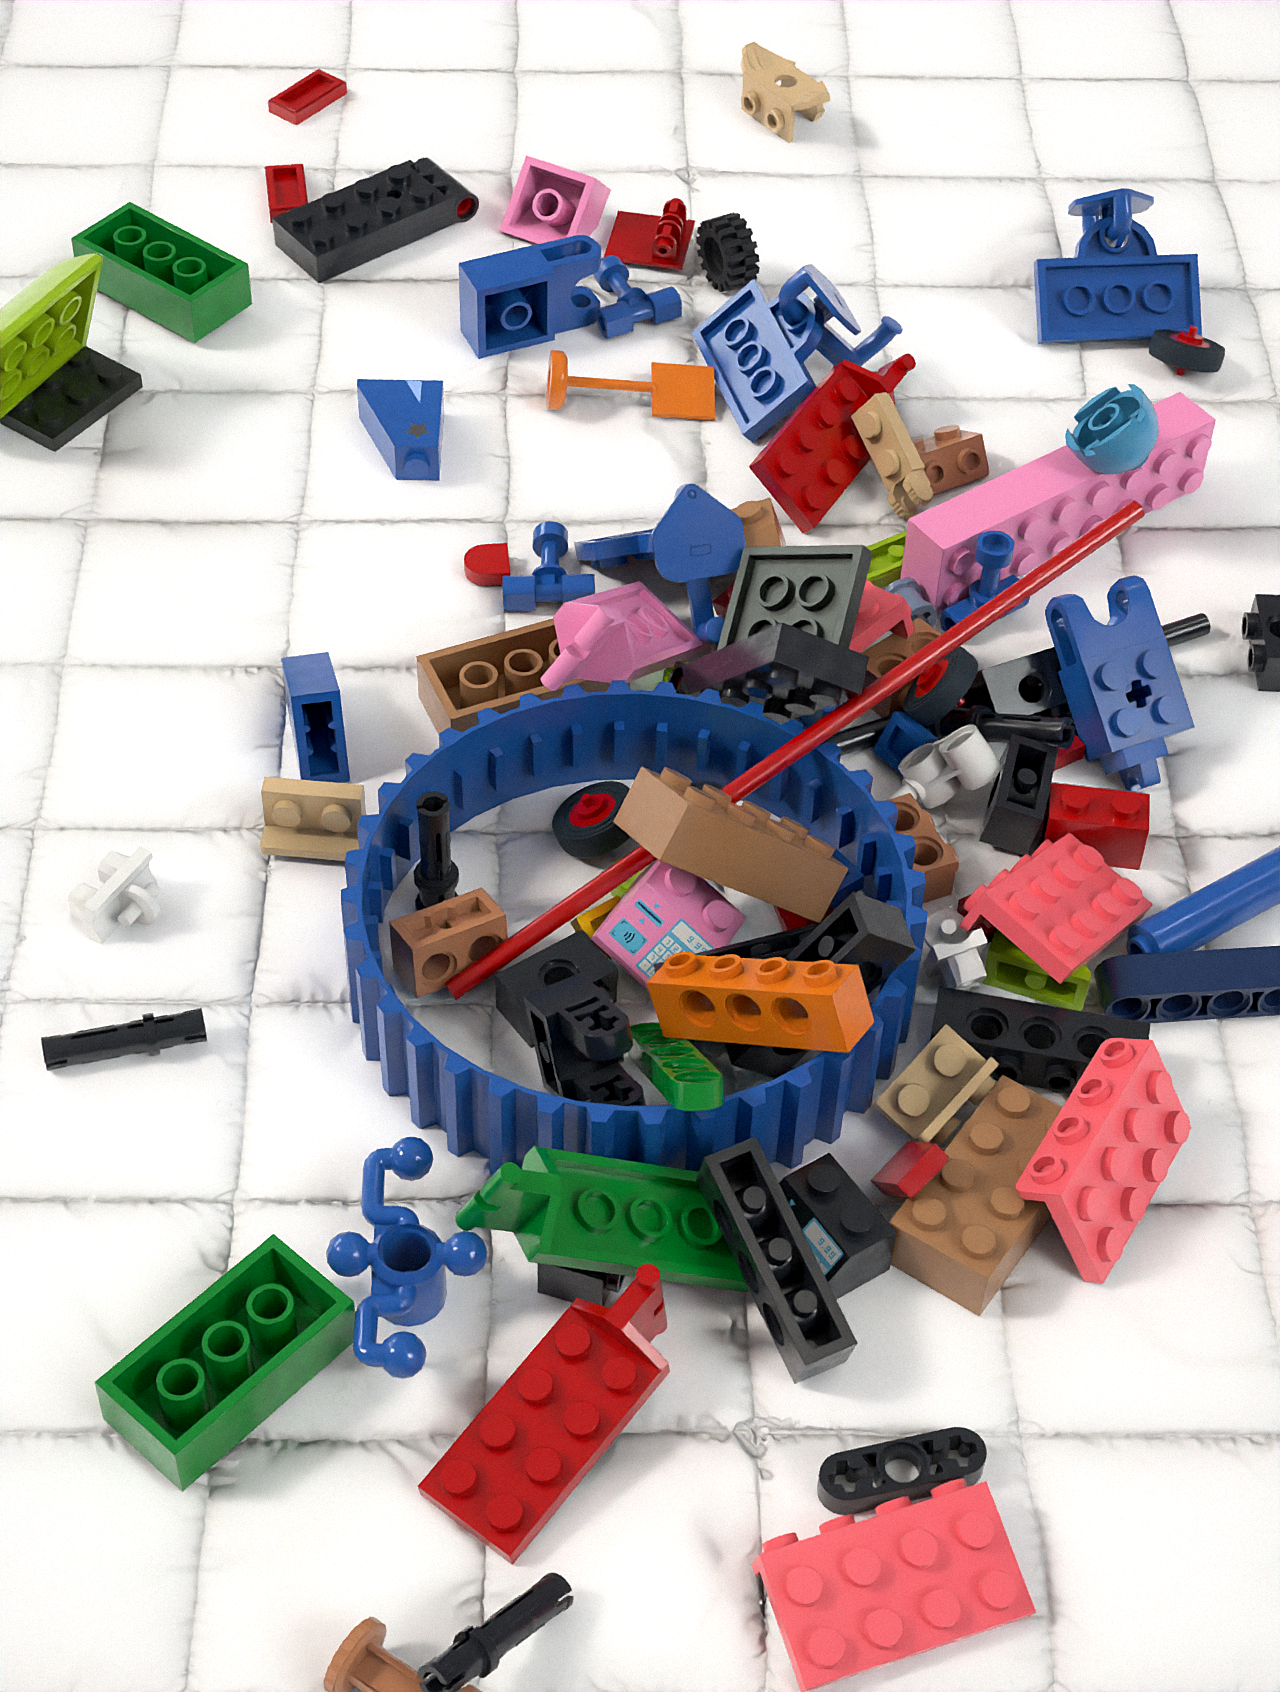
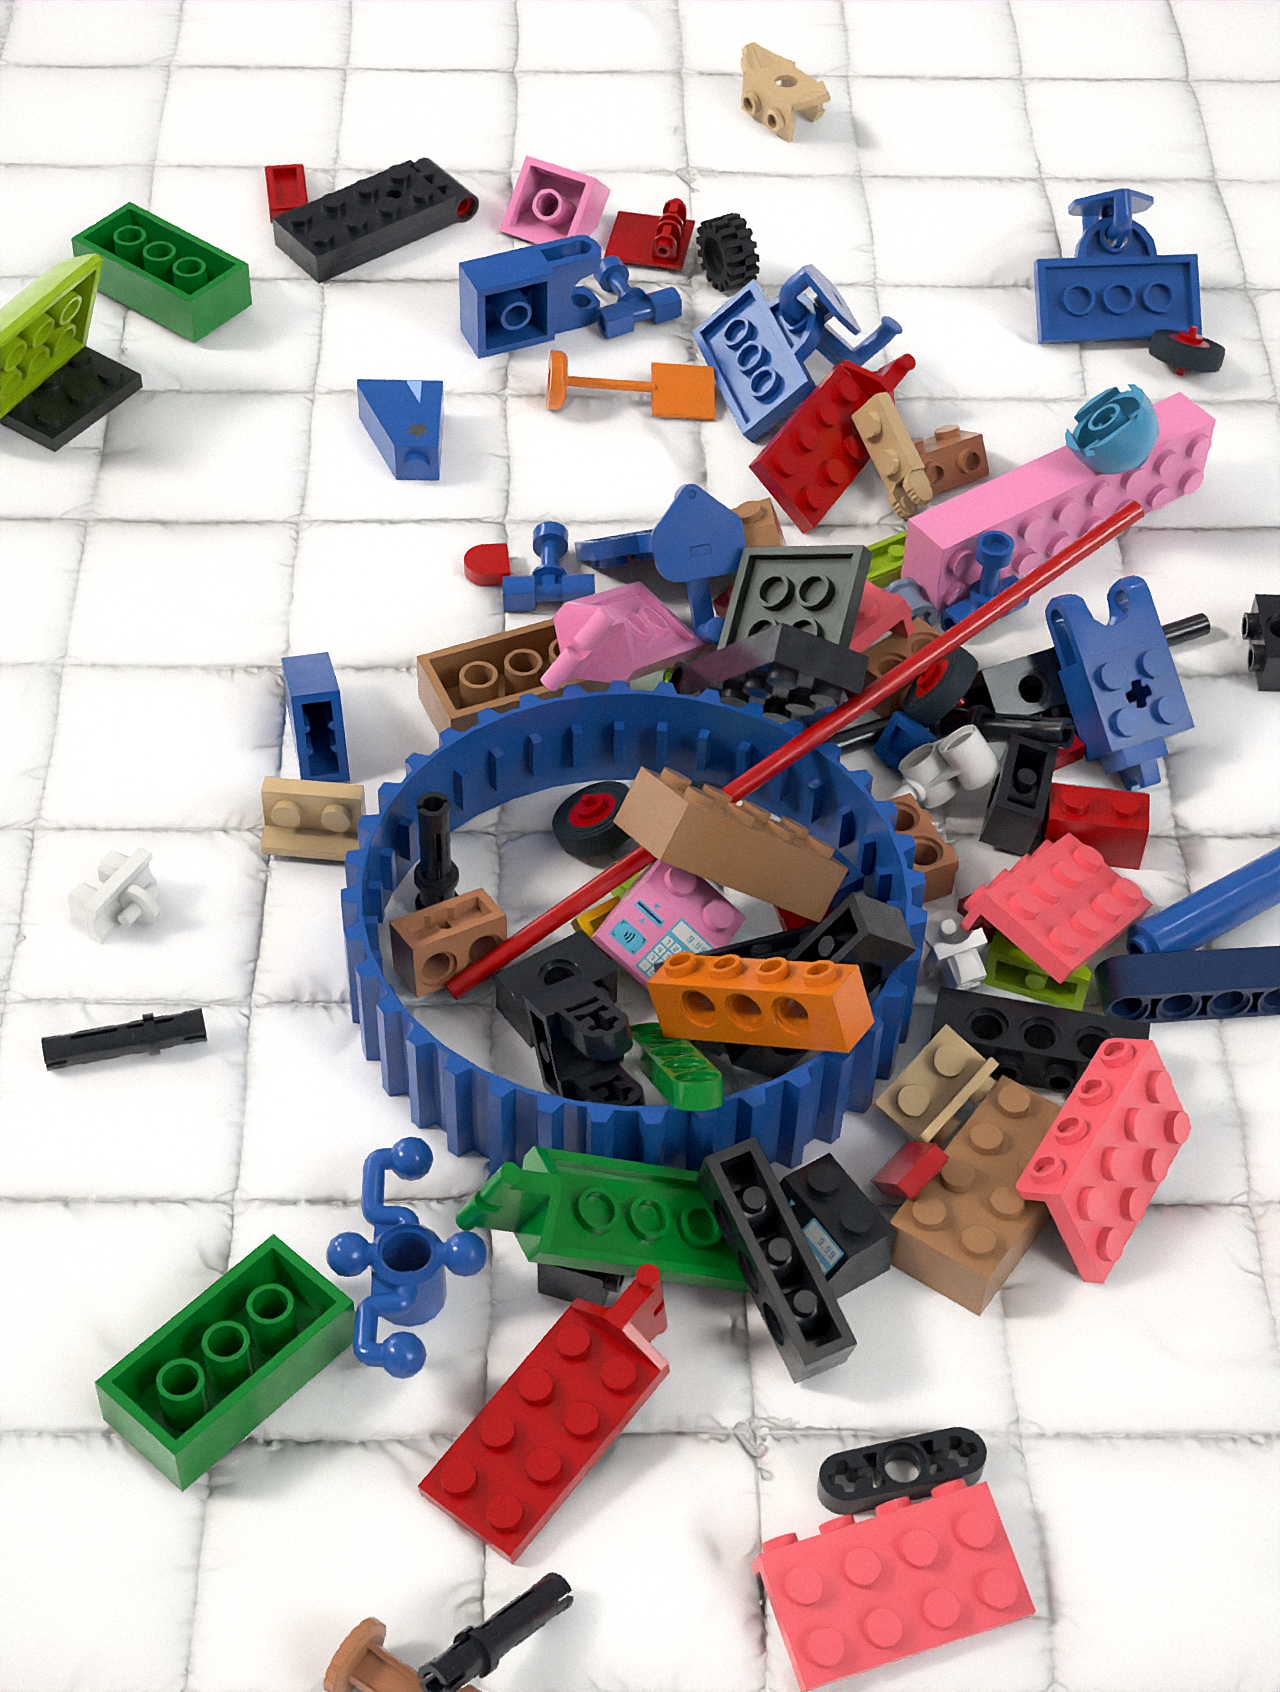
red tile [268,69,347,126] -> none

